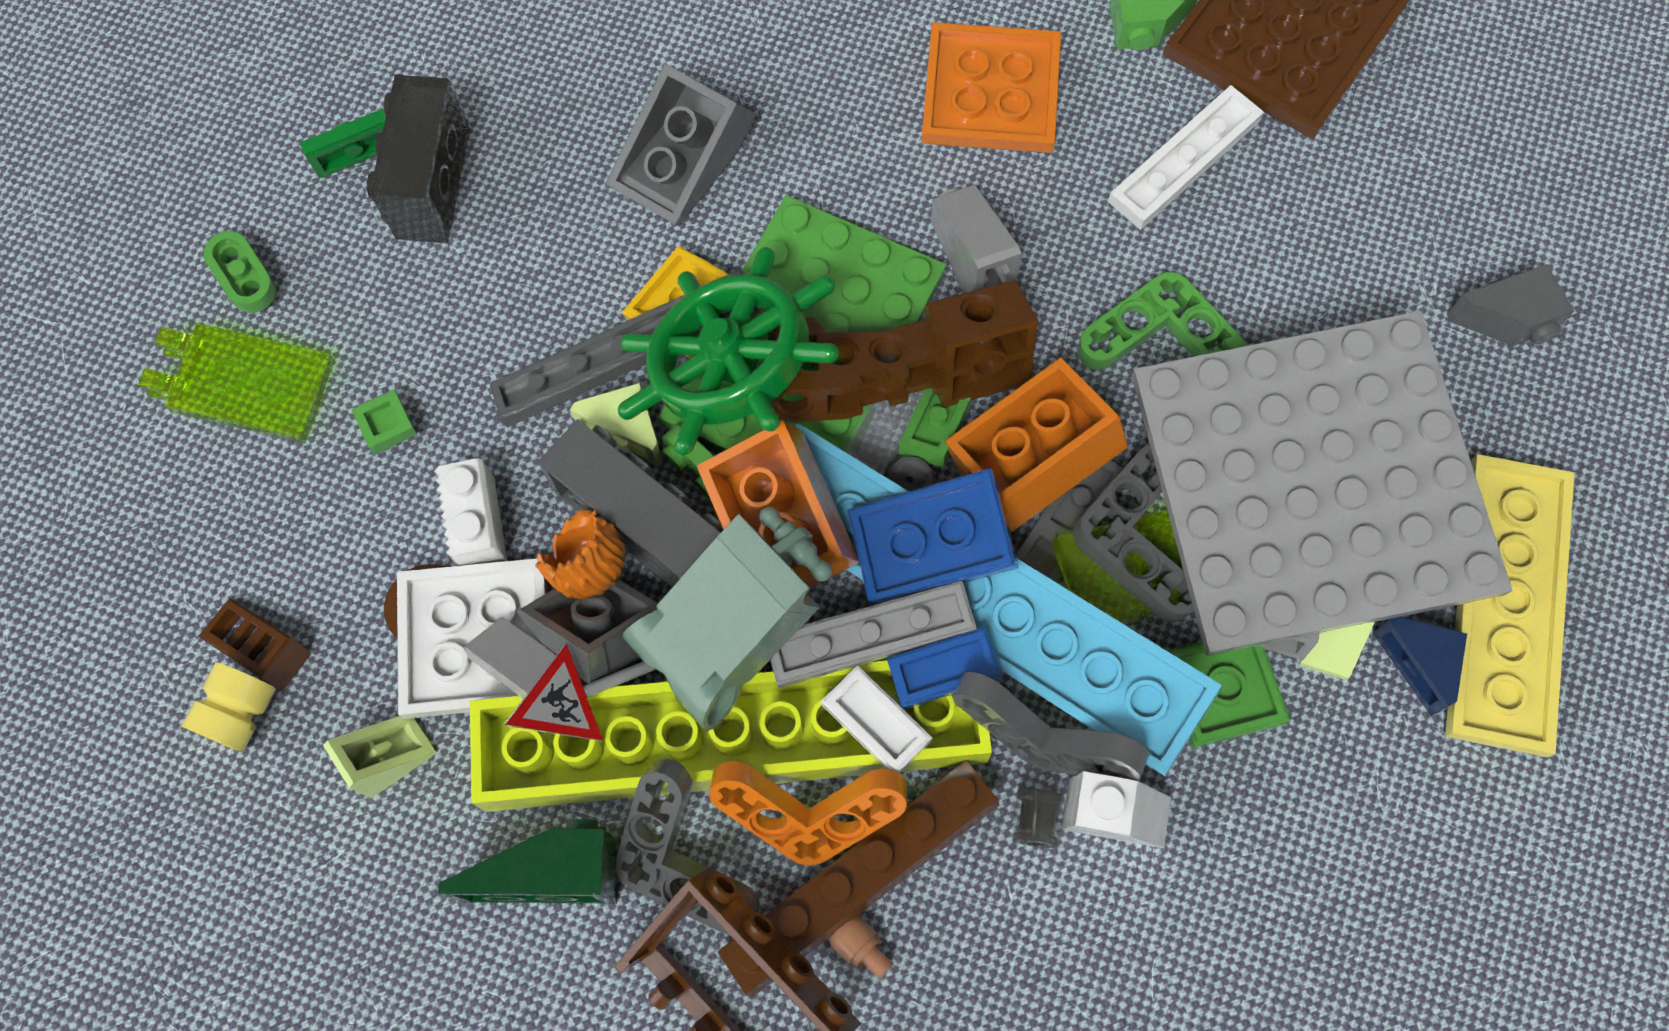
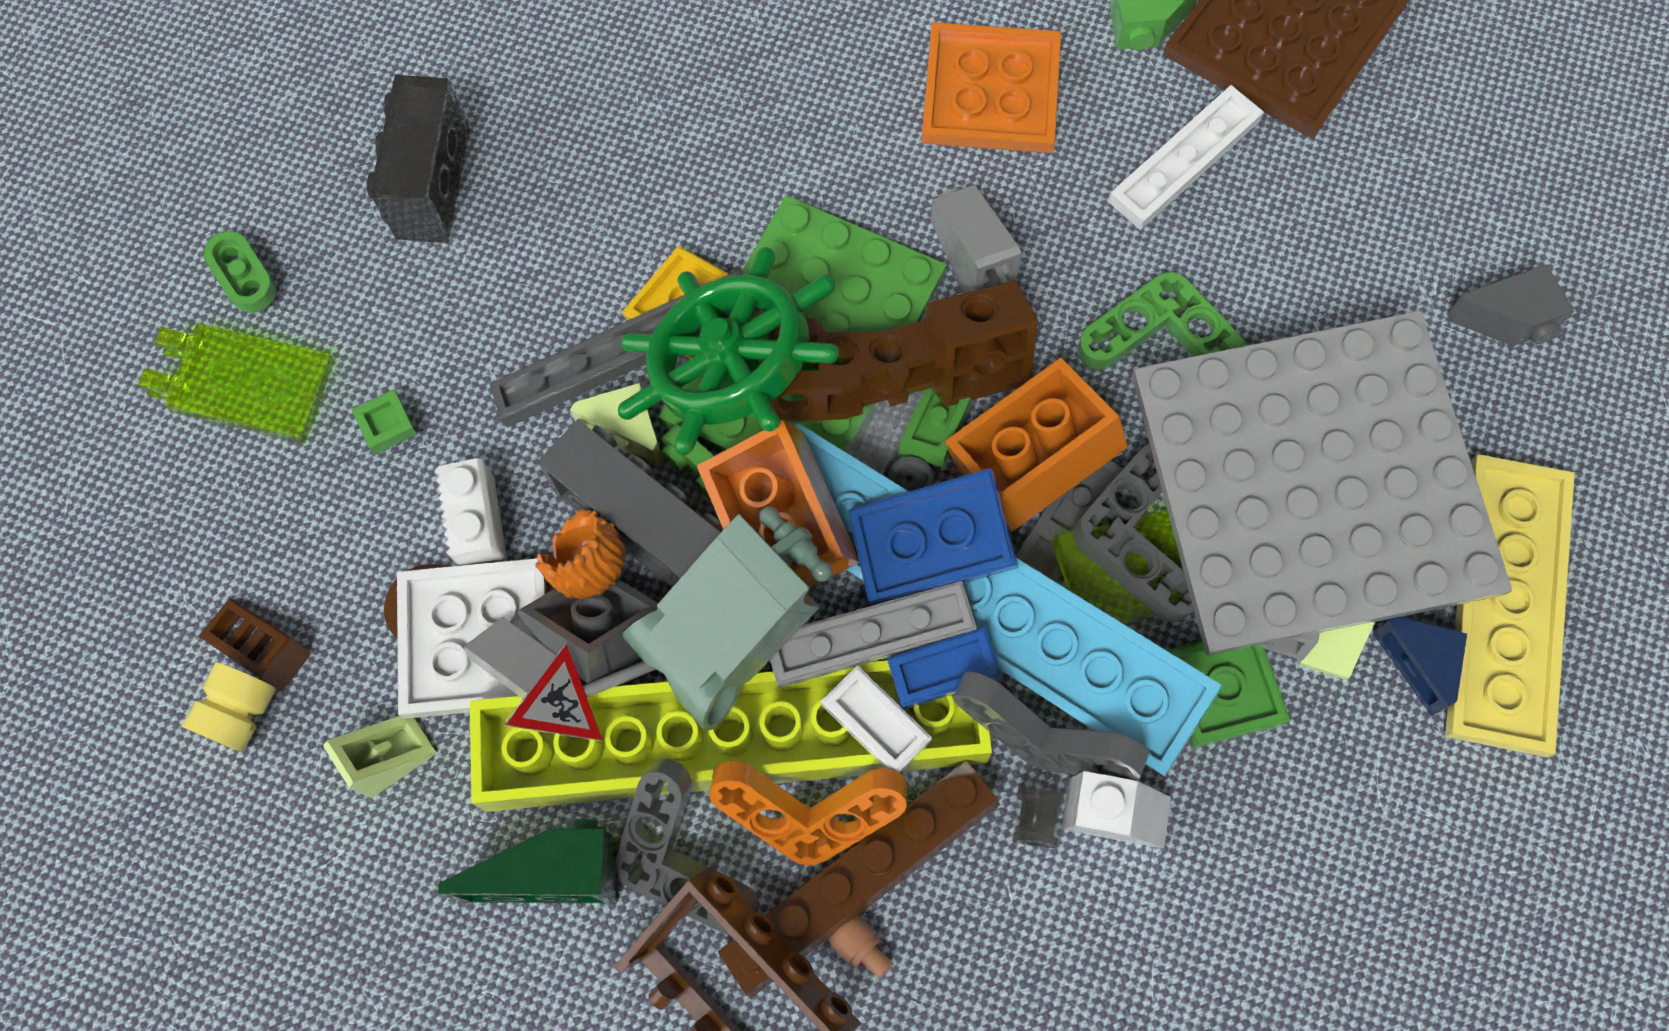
green plate [300,108,401,178] -> none
dark grey slope [605,64,756,226] -> none

